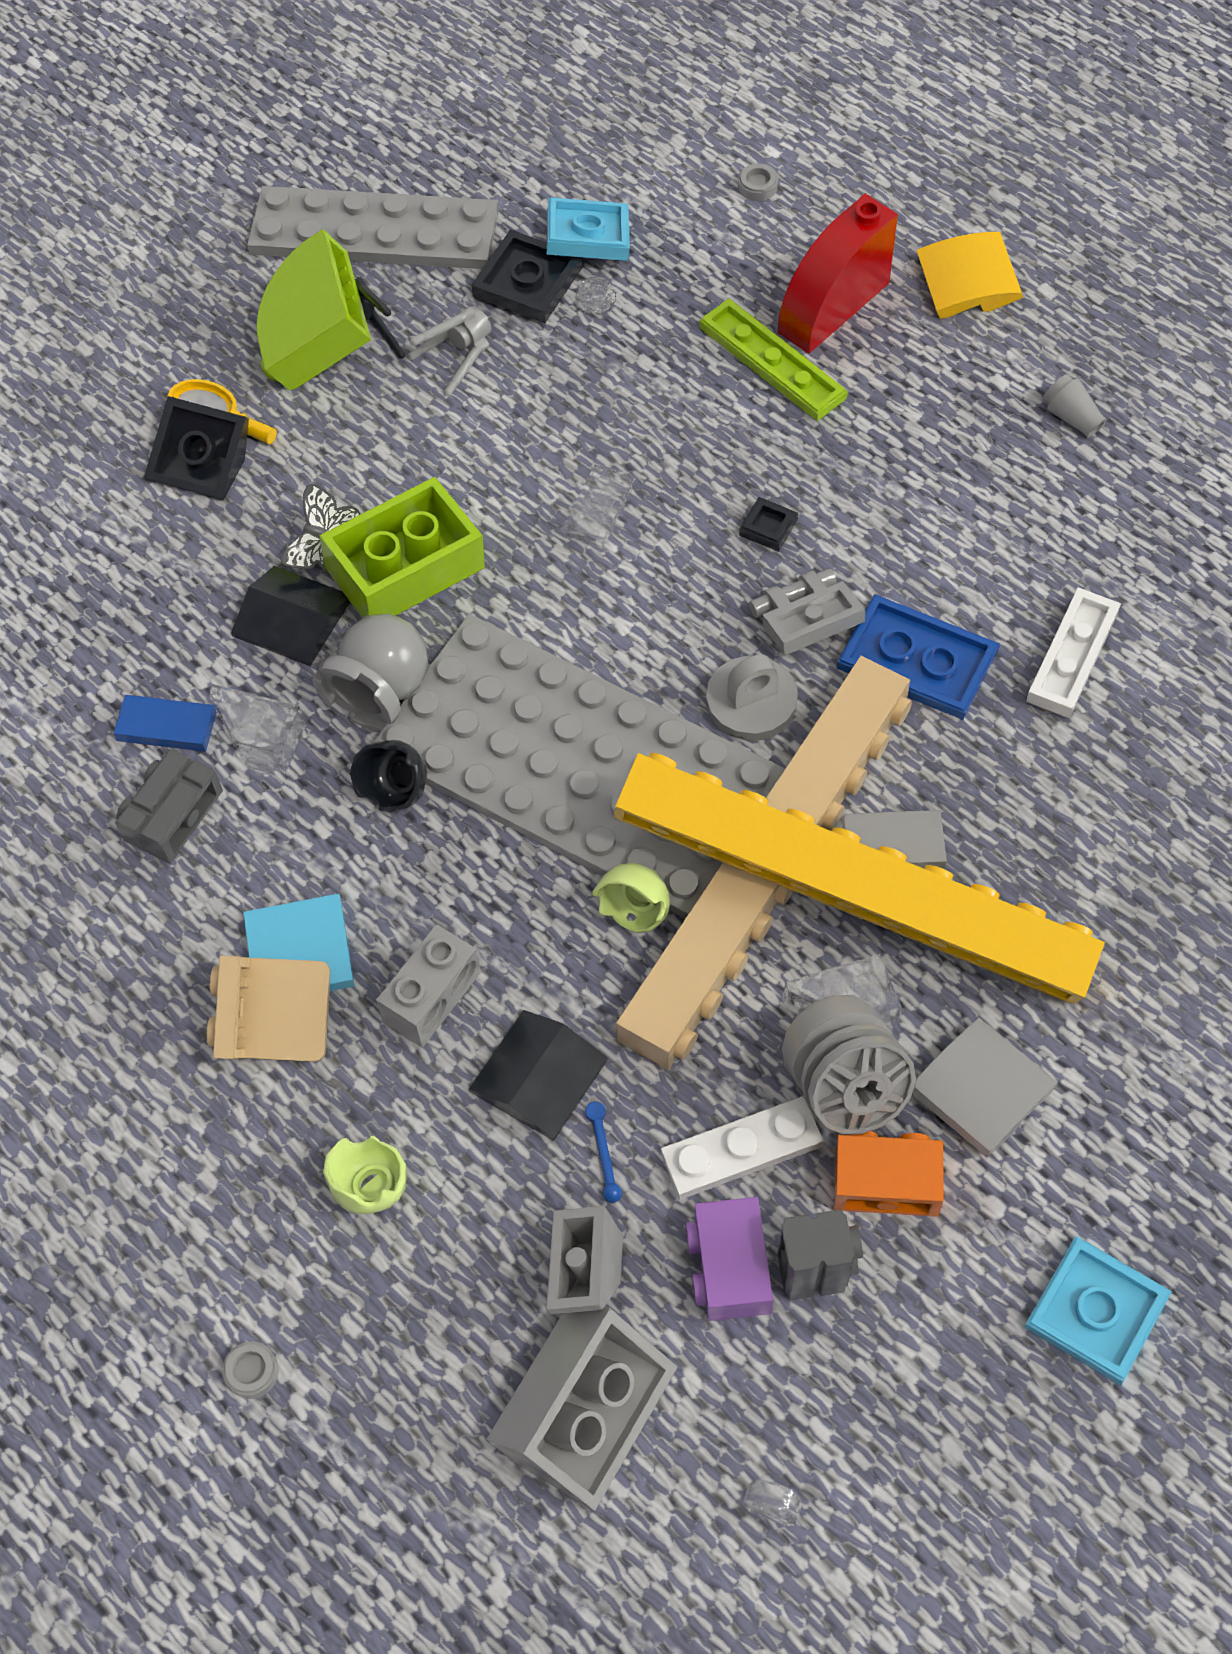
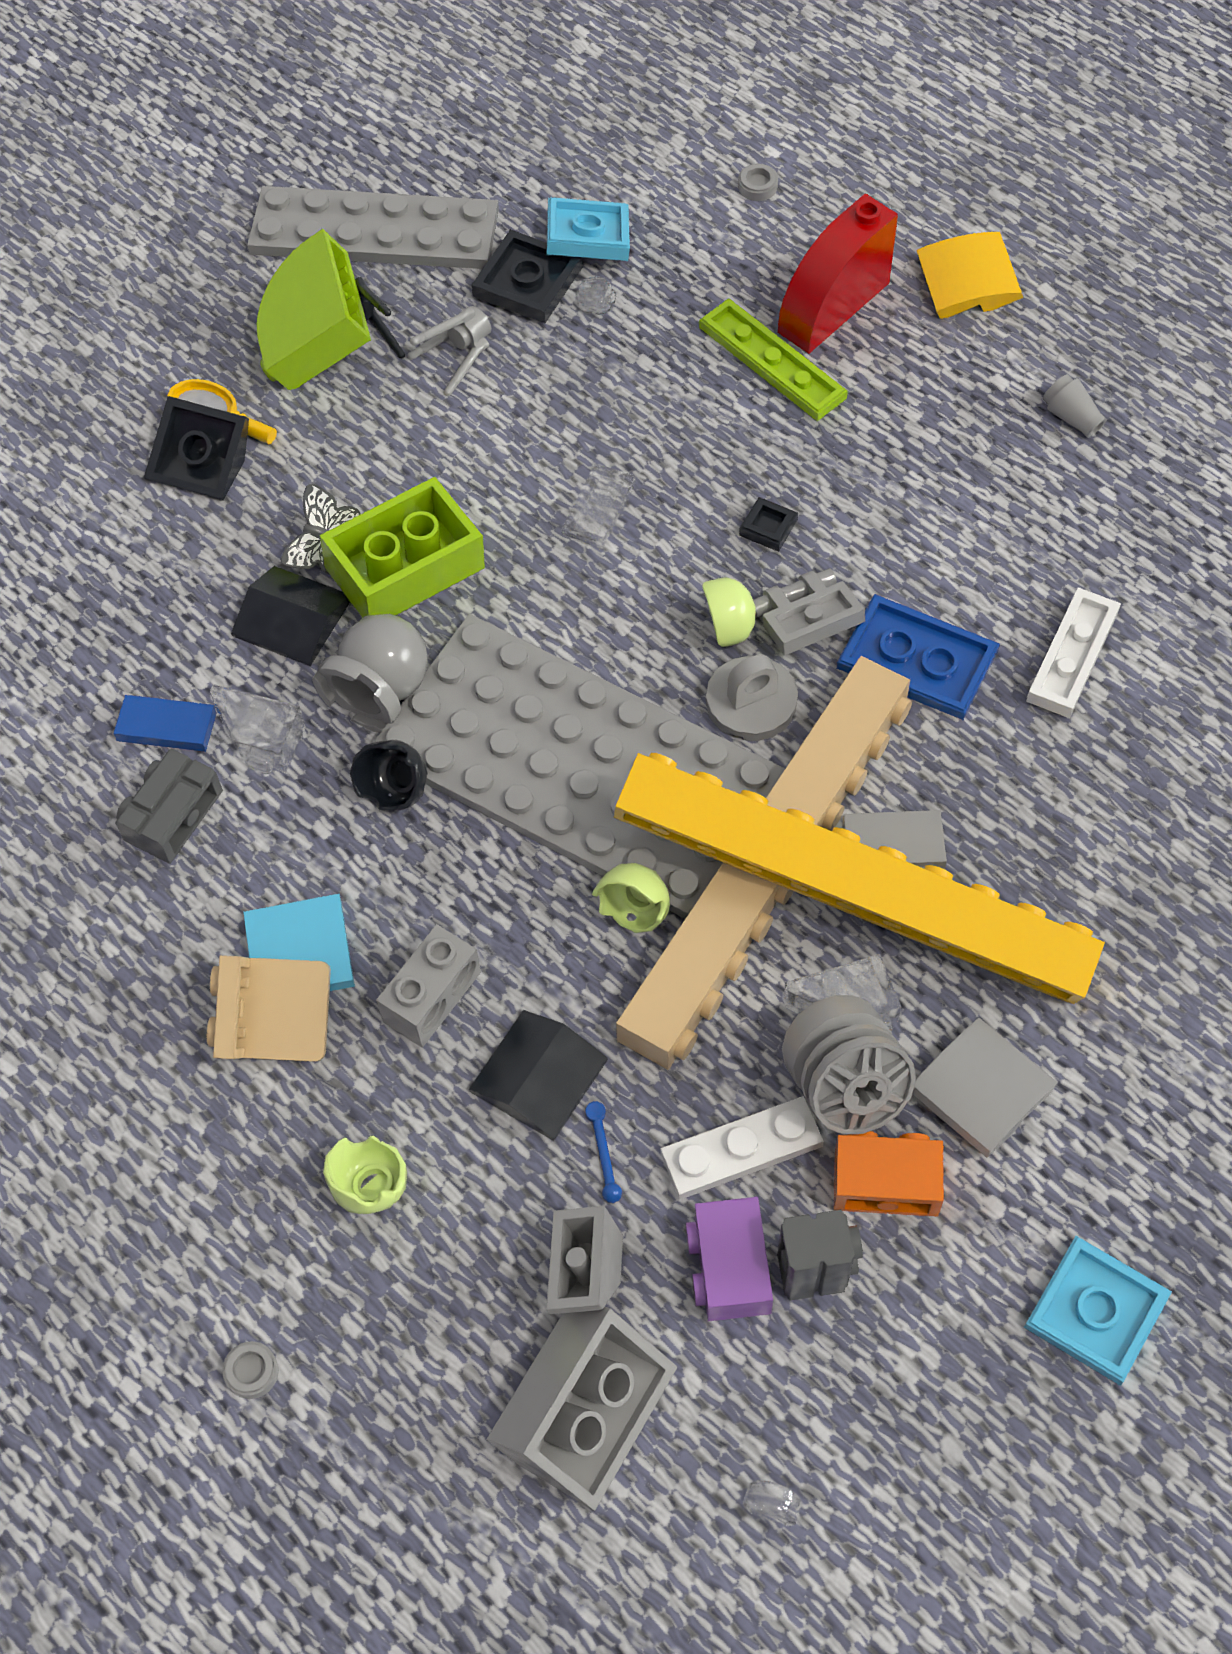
none -> yellowish green hair [702,577,756,647]

